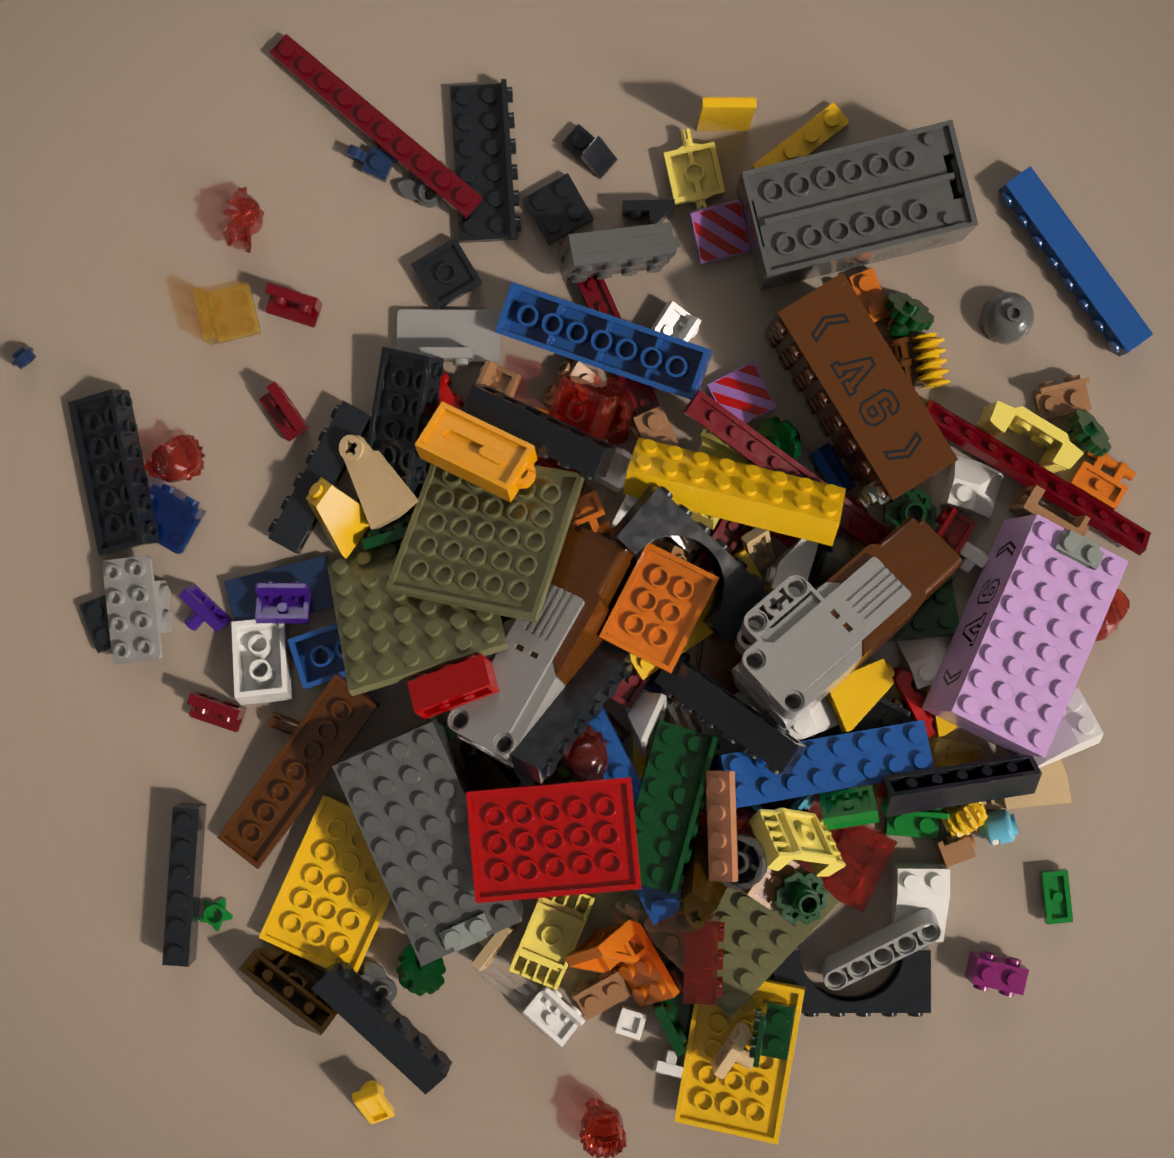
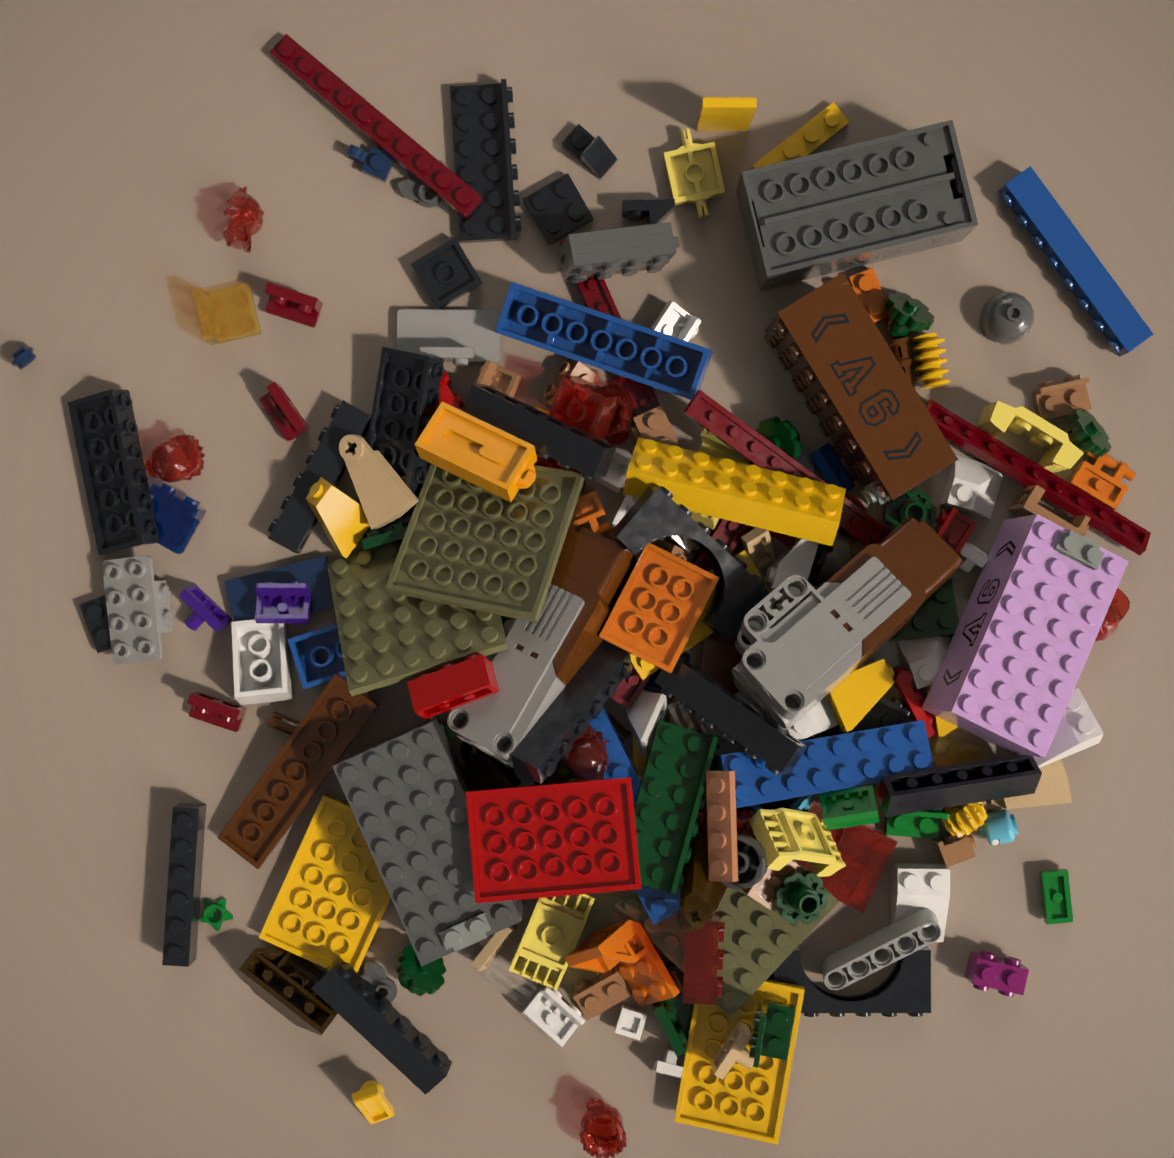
tile [689,199,751,264] -> none
tile [707,361,776,423] -> none

